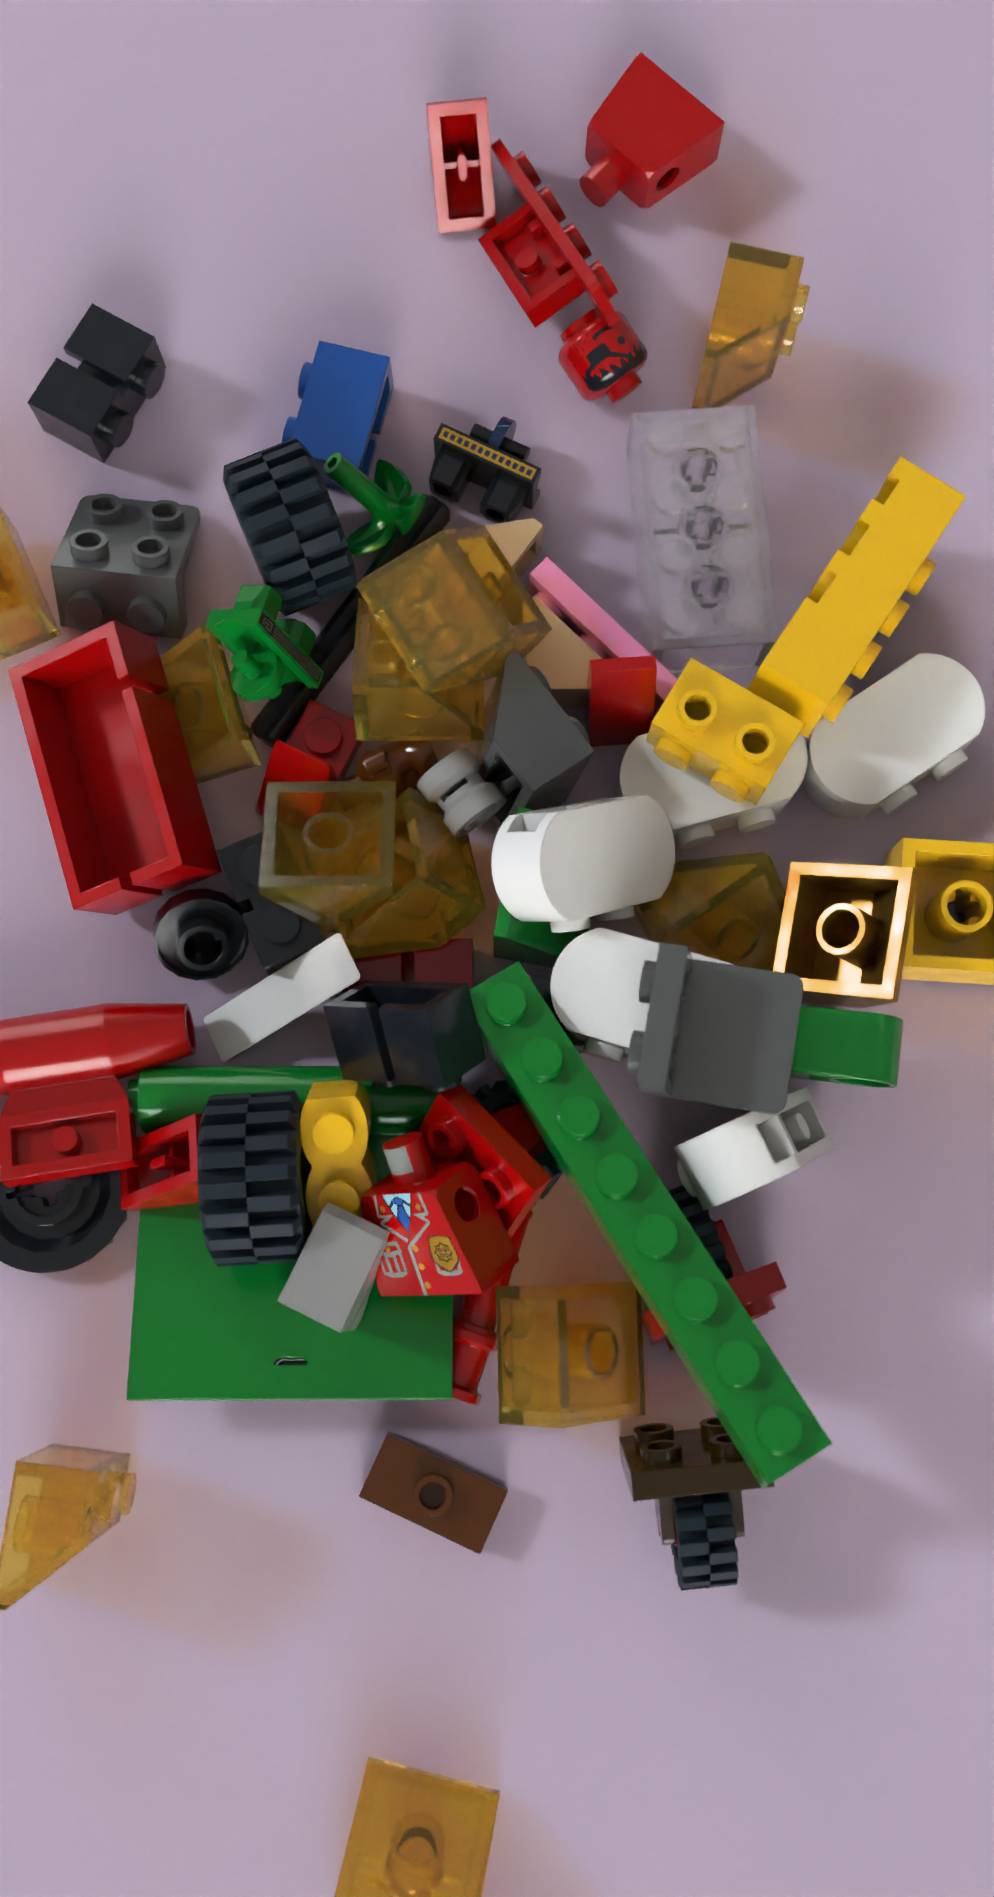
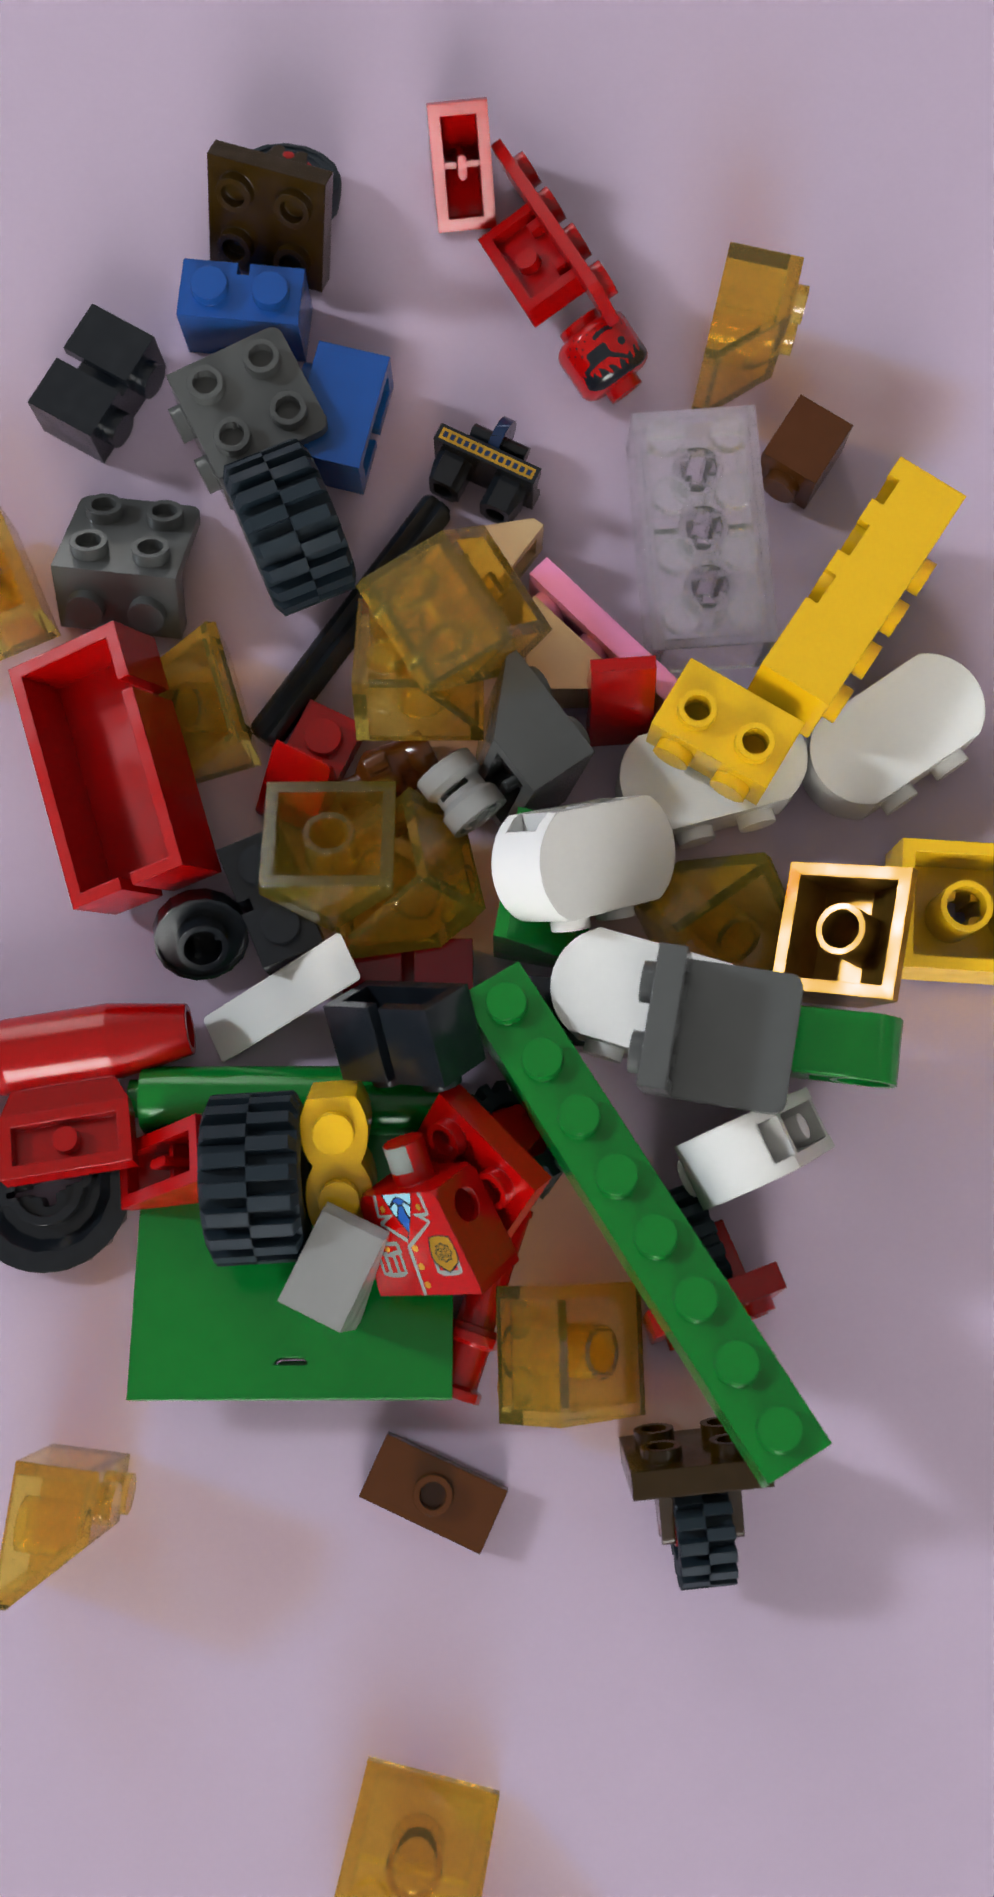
green hips [205,585,324,702] -> none
green plant [323,452,427,555] -> none
red torso [579,52,724,208] -> none
none -> dark grey bracket [166,327,328,510]
none -> blue piece [176,258,313,362]
none -> dark brown plate [207,140,342,292]
none -> reddish brown brick [754,395,853,510]

